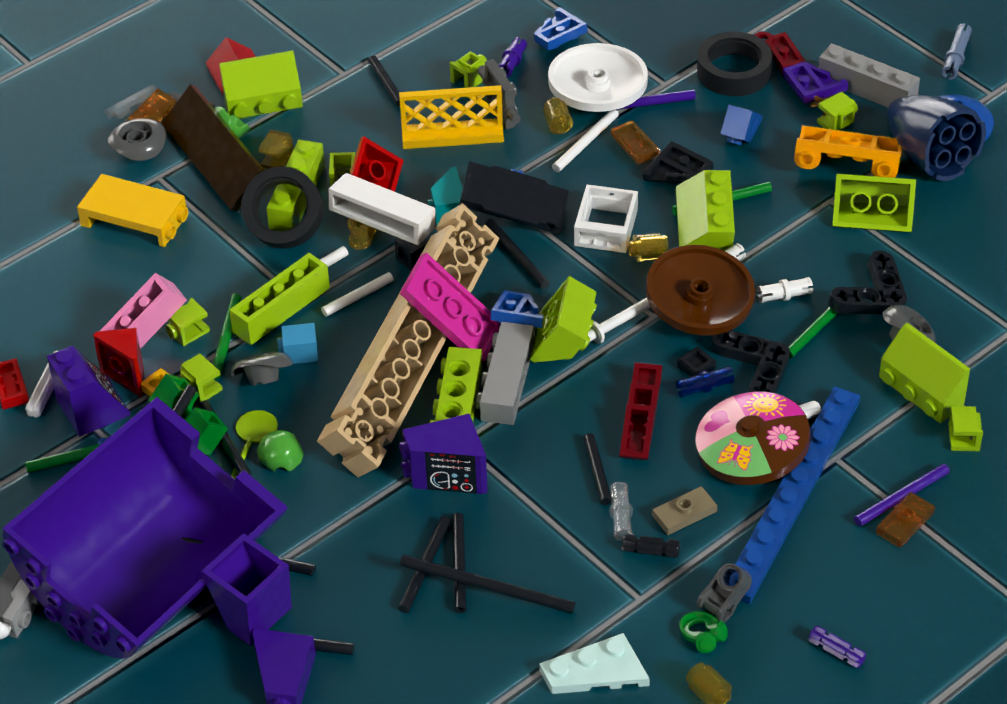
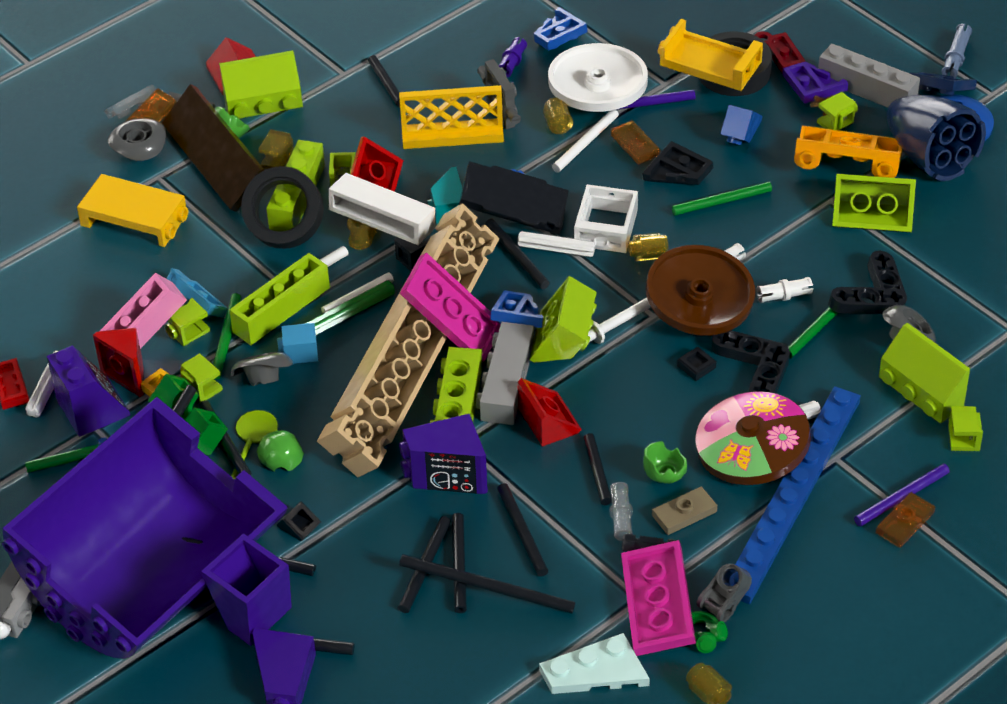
lime window [450,51,487,88] -> none
dark red slope [619,362,663,460] -> none
lime slope [676,170,735,251] -> none
clear blue pin [676,366,734,398] -> none
dark purple axle [809,625,866,668] -> none
none -> dark azure hinge [166,268,228,318]
none -> black slope [277,501,321,541]
none -> green axle [304,280,395,335]
none -> black bar [497,483,548,577]
none -> white axle [517,231,595,257]
none -> red slope [518,378,582,447]
none -> dark pink plate [621,540,696,656]
none -> bright green hair [643,441,687,484]
none -> yellow panel [658,19,763,91]
none -> dark blue wing [910,72,977,95]

